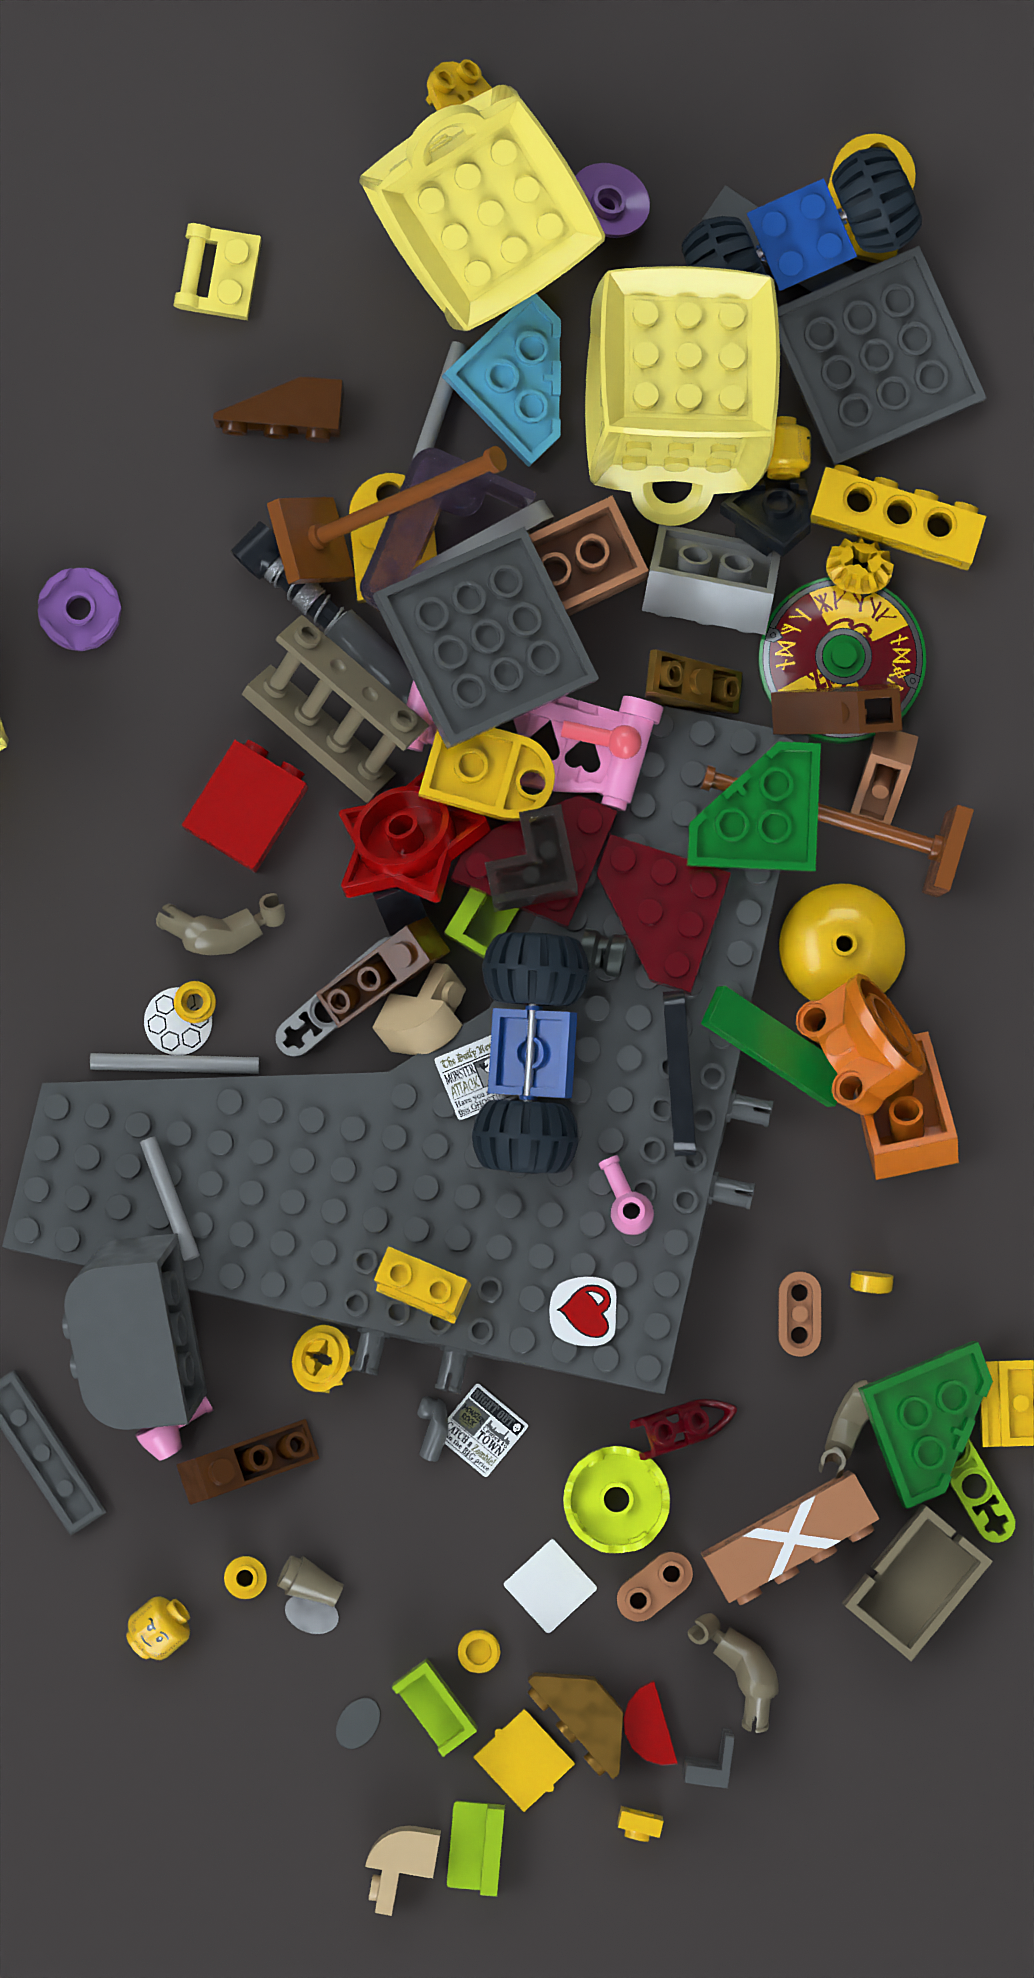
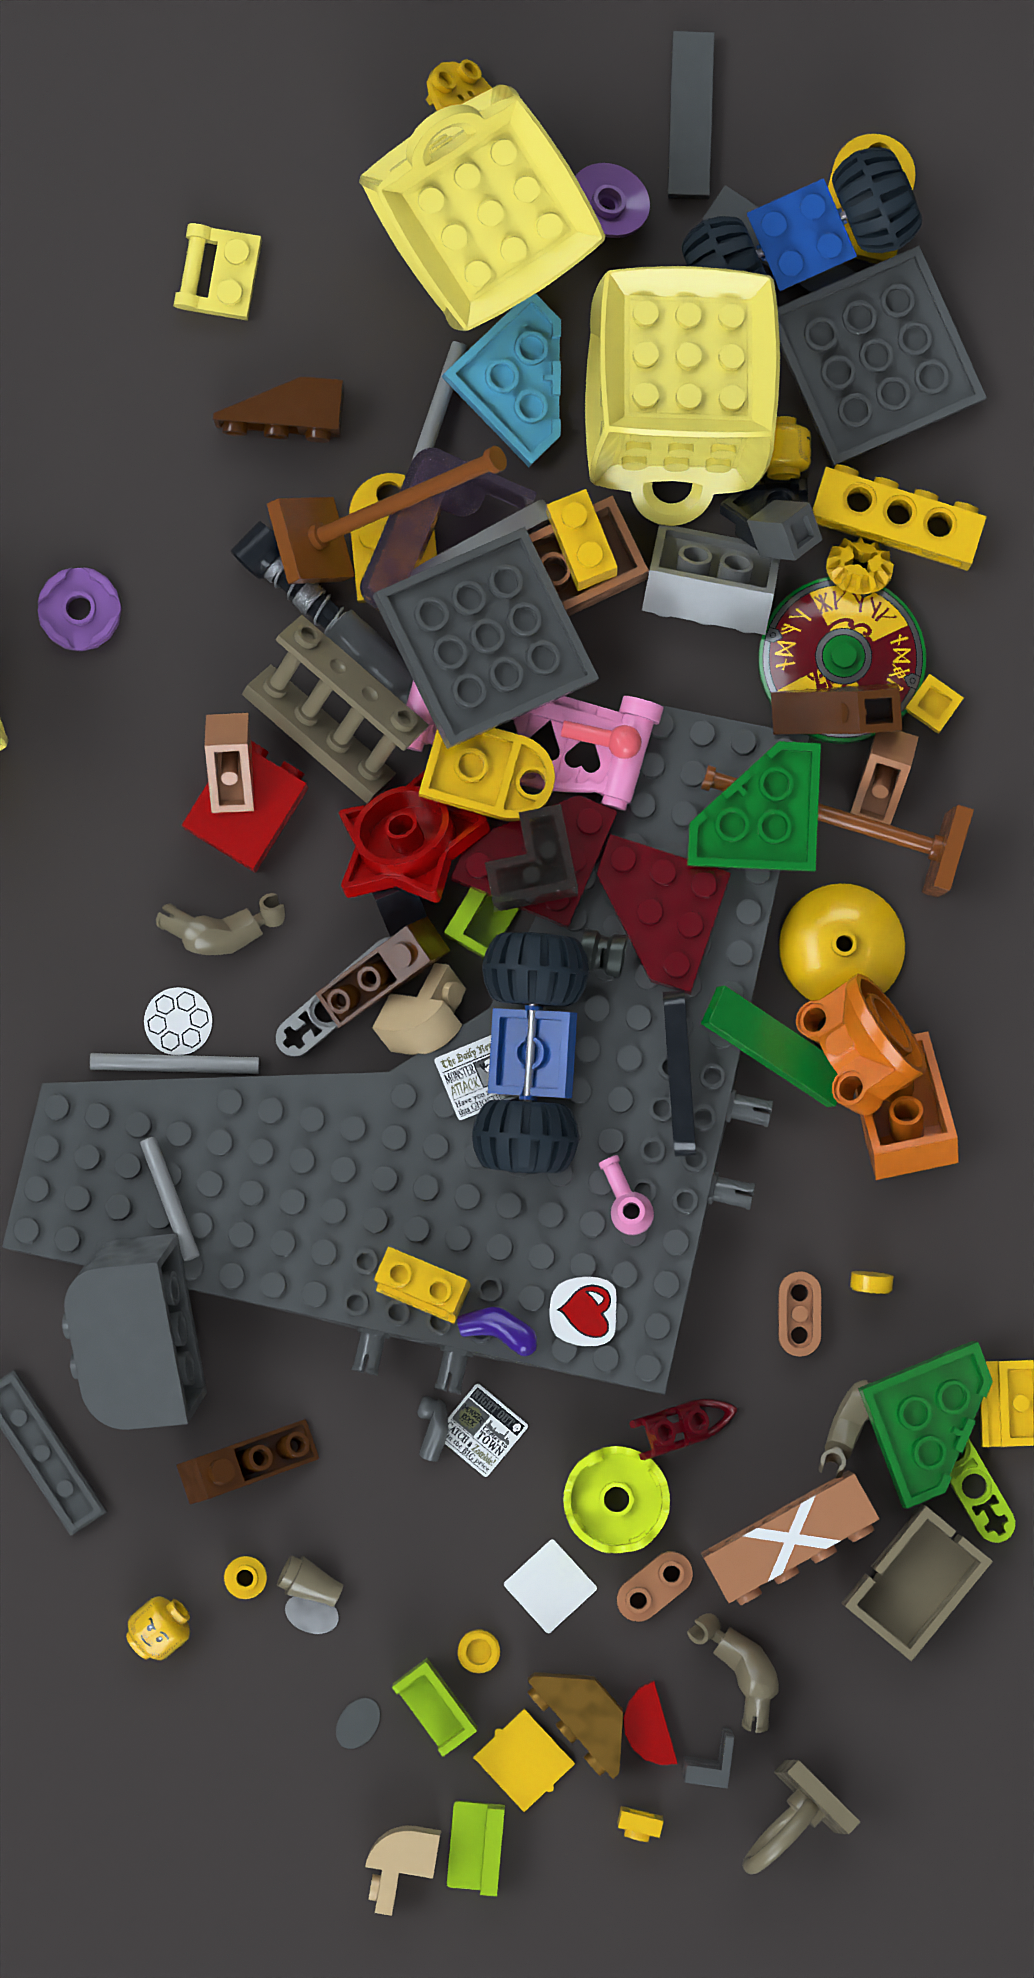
bright pink bar [135,1396,214,1461] -> none
yellow plate [174,981,216,1023] -> none
yellow gear [292,1325,355,1393] -> none
pearl gold slope [645,649,742,714] -> none
none -> nougat slope [205,713,254,813]
none -> dark purple arm [457,1307,537,1356]
none -> yellow piece [546,489,618,591]
none -> dark grey tile [668,31,714,199]
none -> dark tan tile [742,1760,860,1874]
none -> dark grey panel [747,500,823,560]
none -> yellow plate [905,674,964,734]

